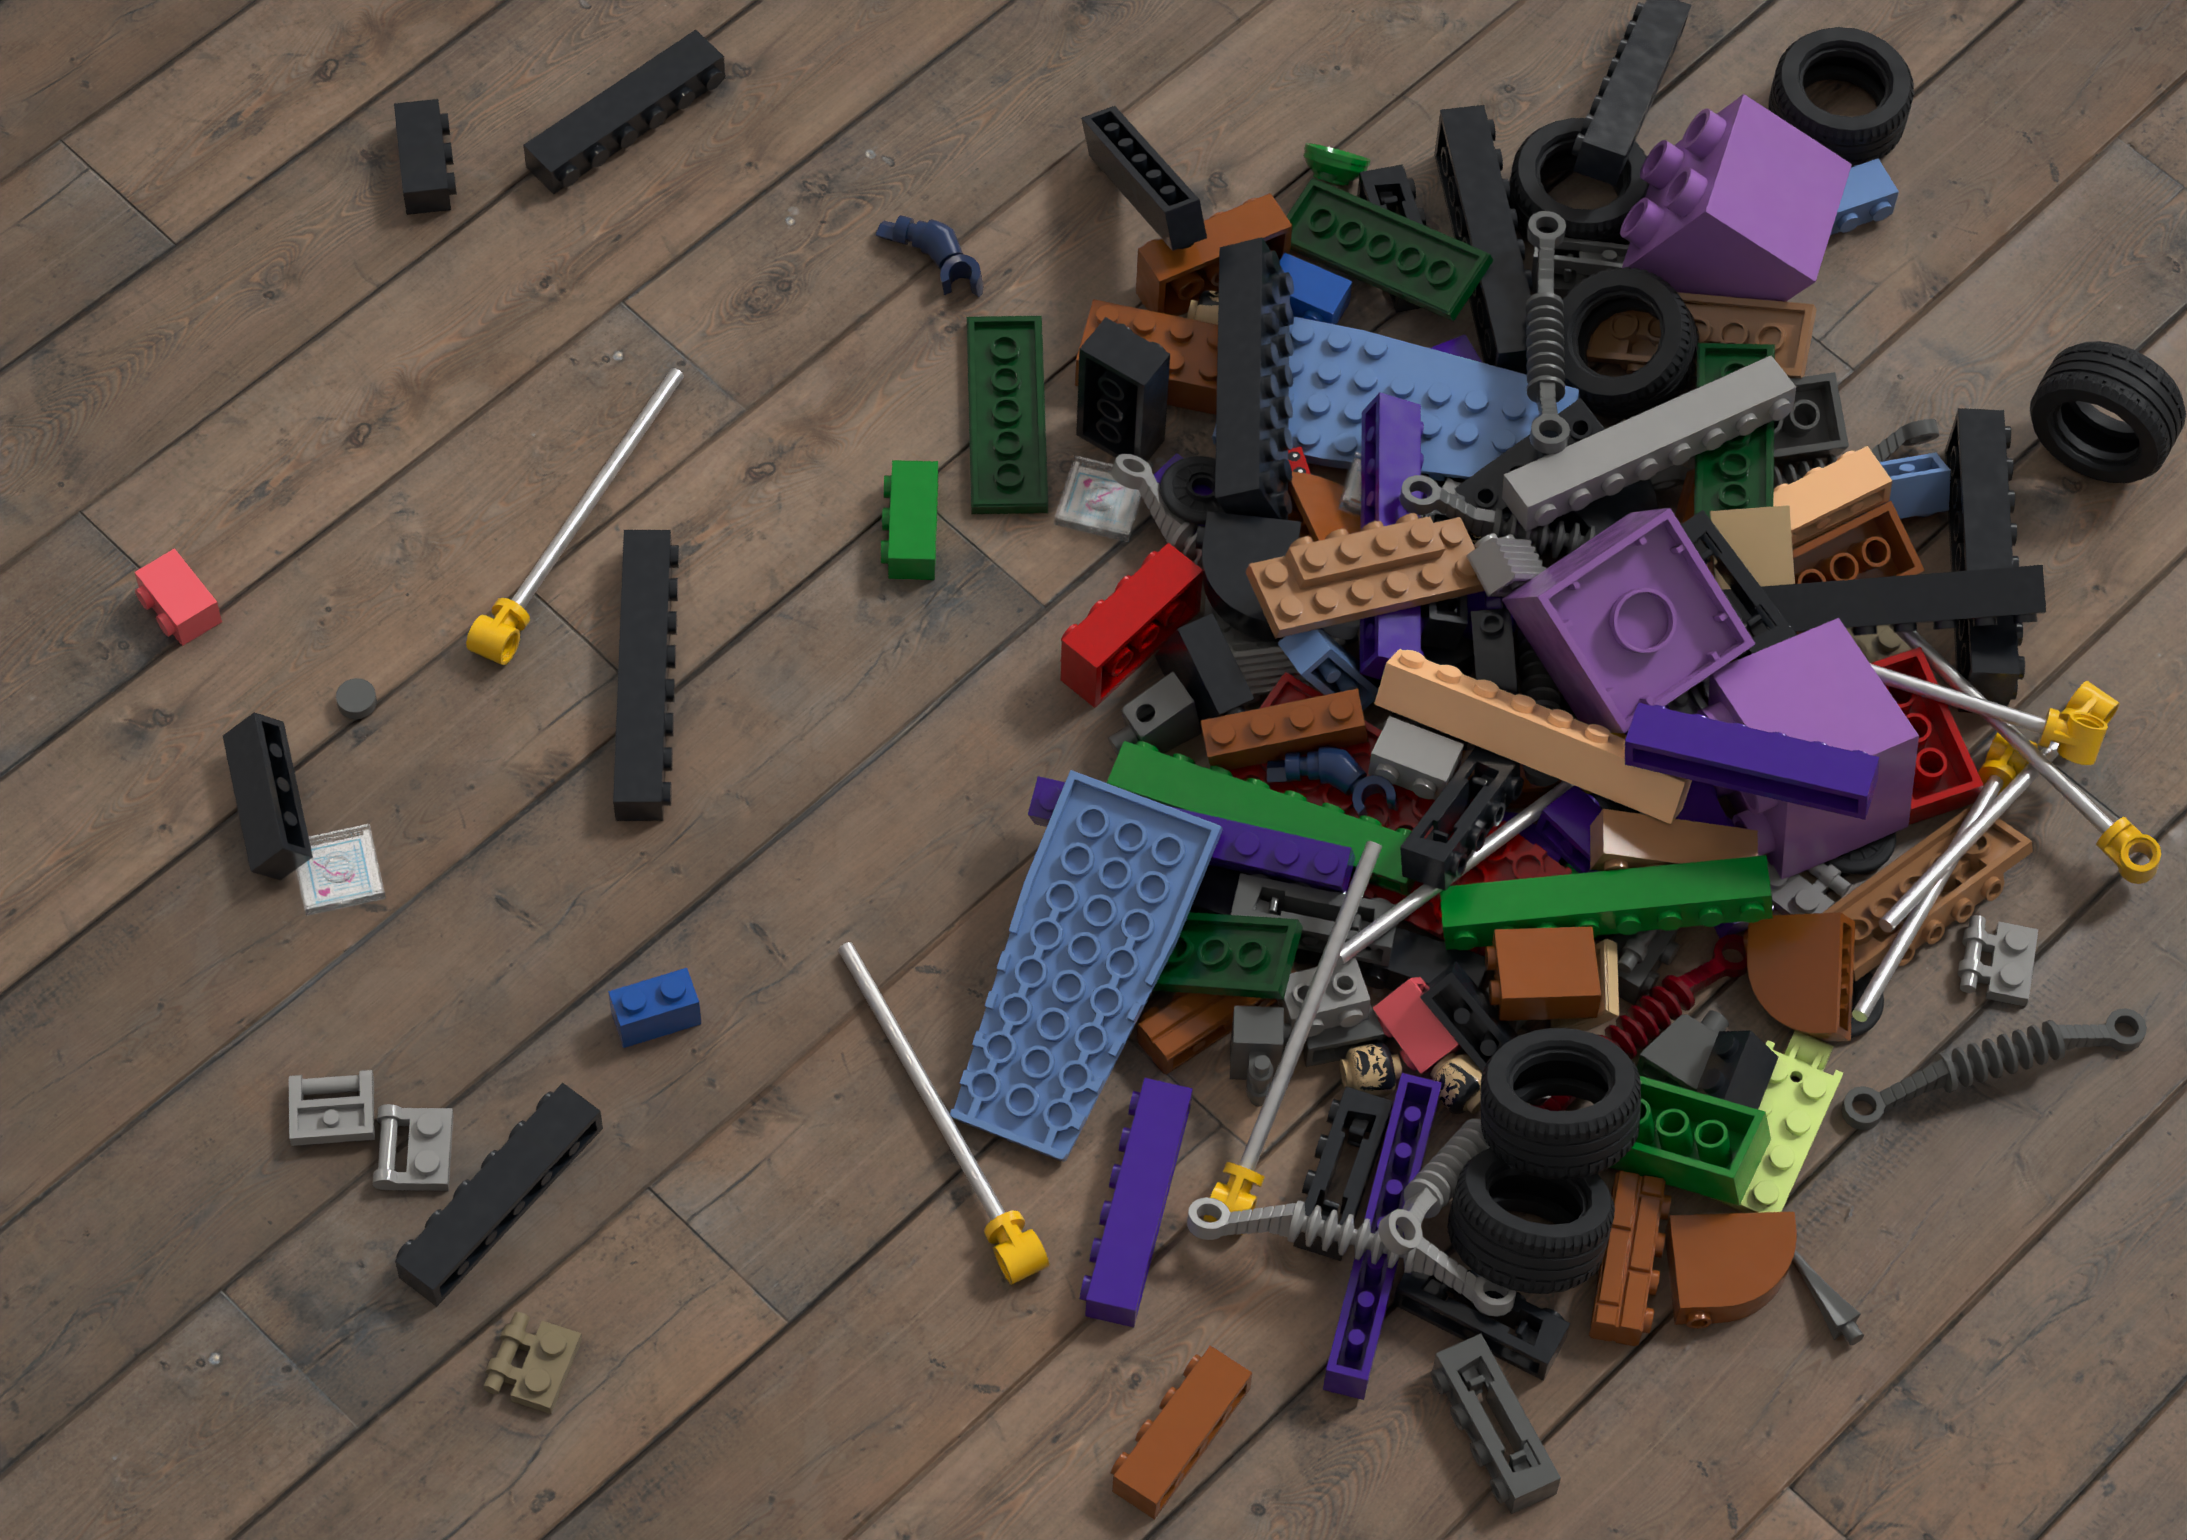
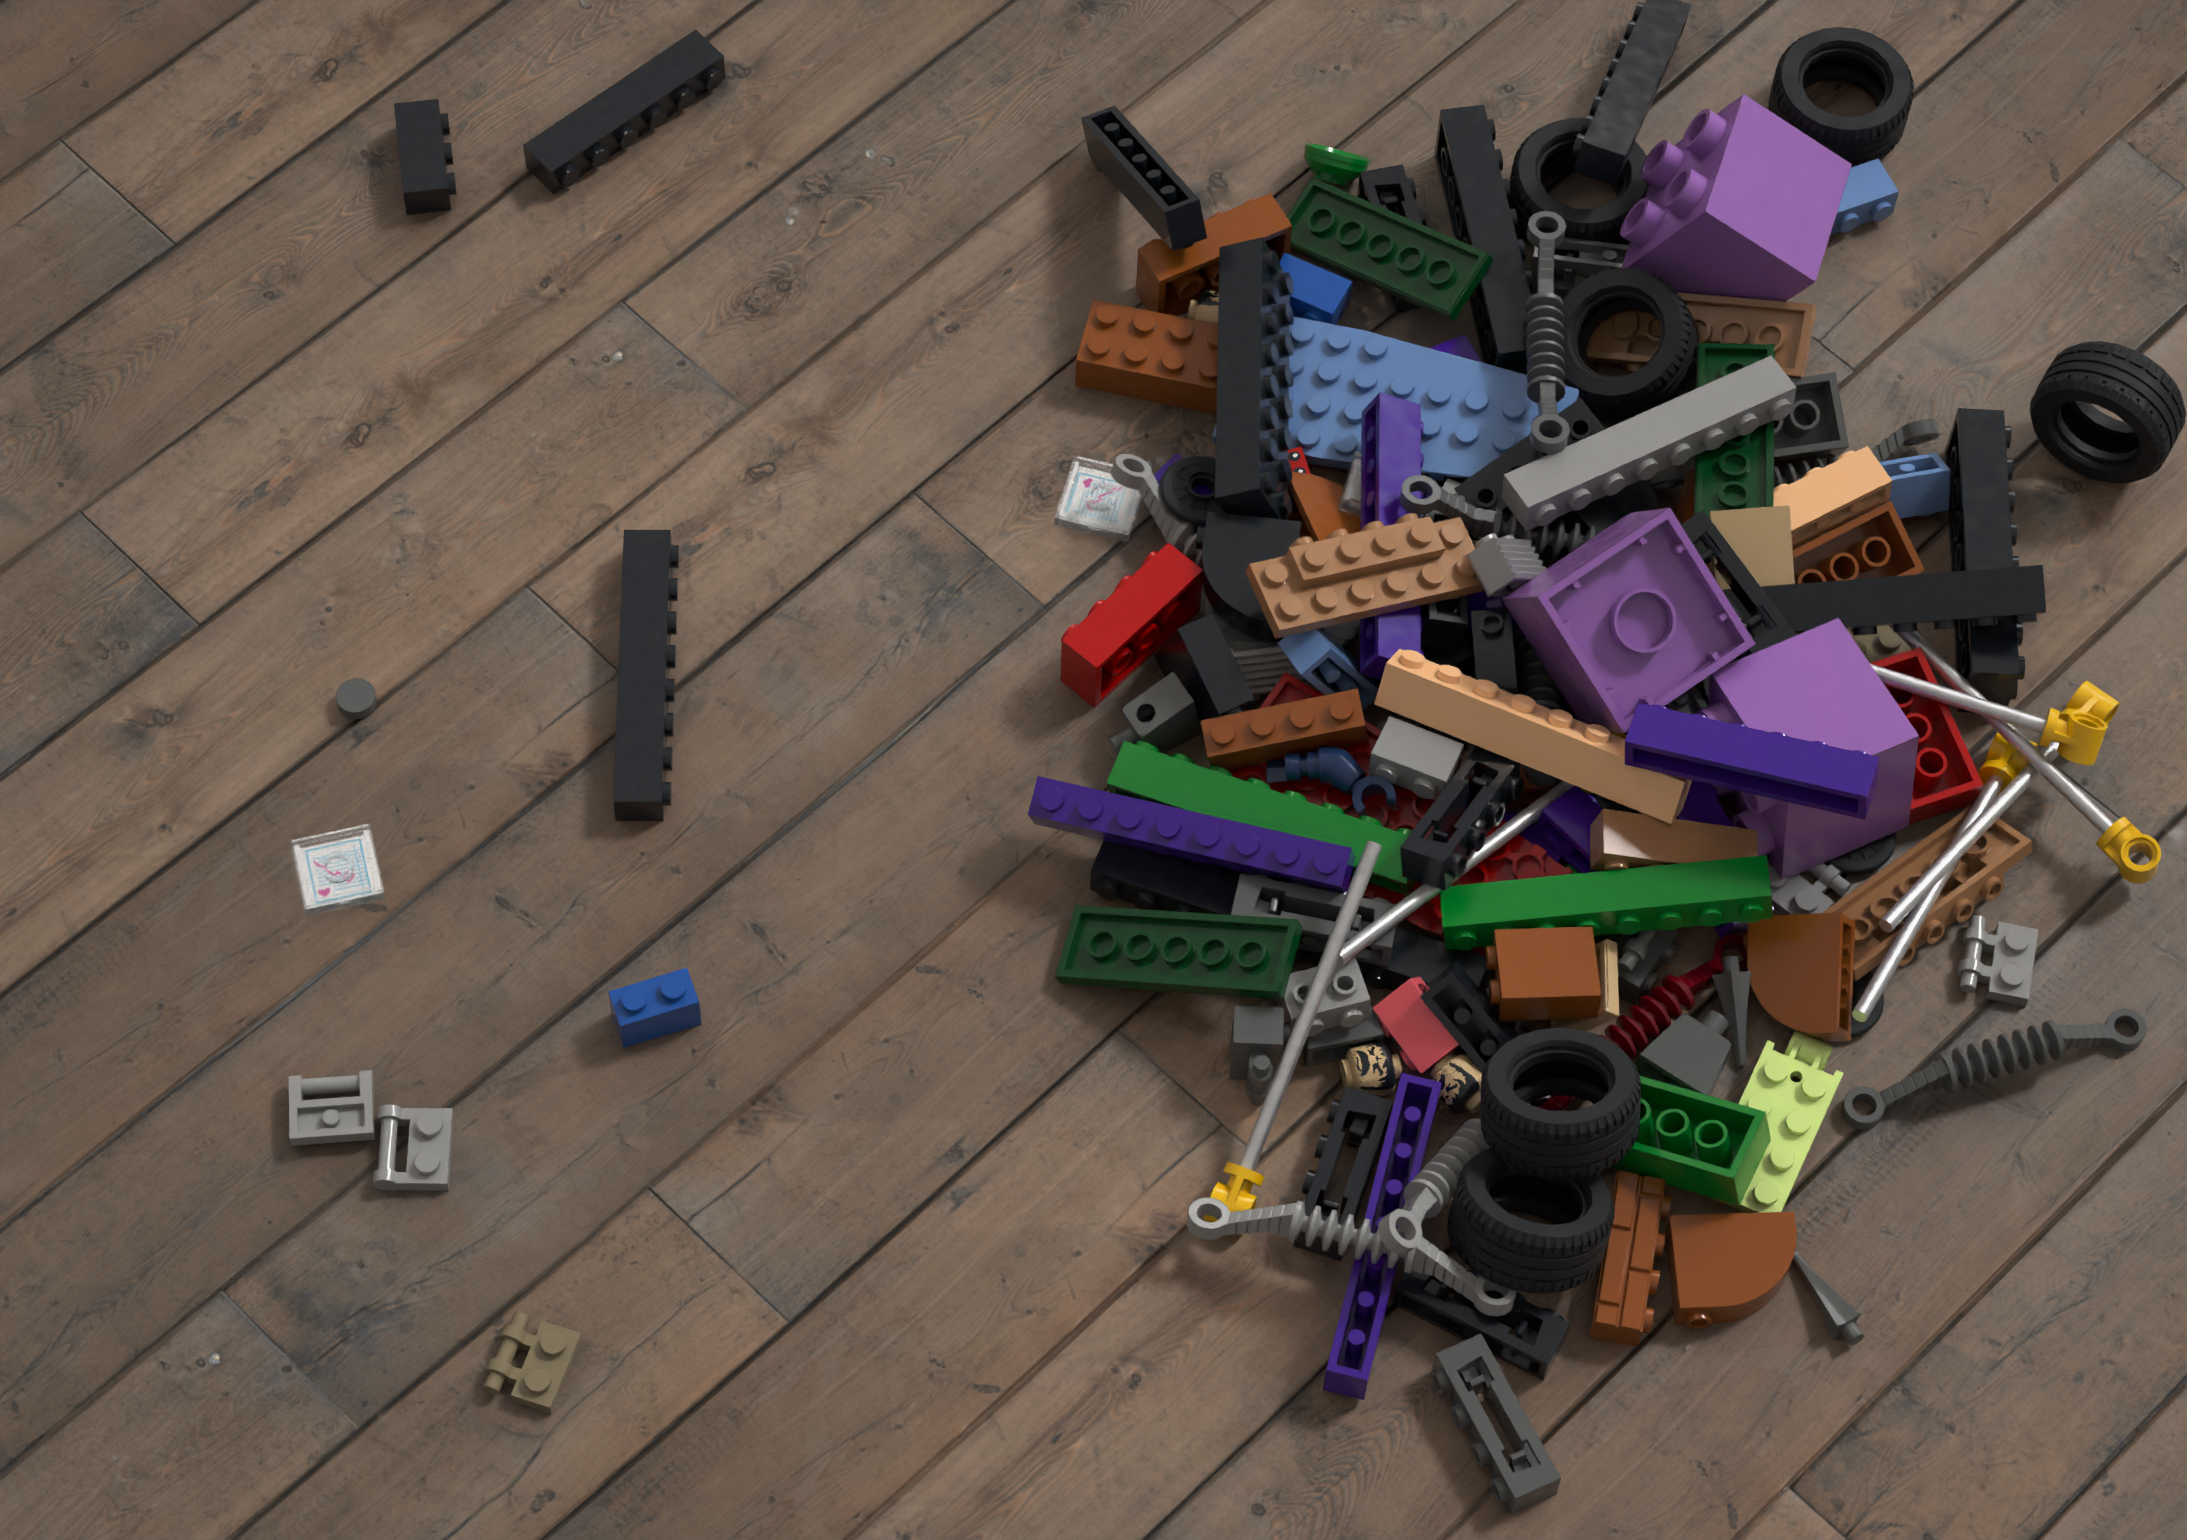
coral brick [135,548,222,646] -> none
black brick [223,712,313,880] -> none
black brick [395,1083,603,1307] -> none
flat silver piece [466,368,684,665] -> none
flat silver piece [838,942,1050,1285] -> none
dark blue piece [876,215,984,297] -> none
green brick [881,460,939,580] -> none
medium blue wing [950,770,1223,1162] -> none
dark green tile [967,316,1048,514] -> none
black brick [1076,317,1170,462] -> none
dark purple brick [1079,1078,1193,1328] -> none
dark orange brick [1111,1345,1252,1520] -> none
dark orange brick [1137,966,1296,1075] -> none
black brick [1696,1030,1779,1109] -> none
none -> dark grey piece [1712,956,1751,1069]

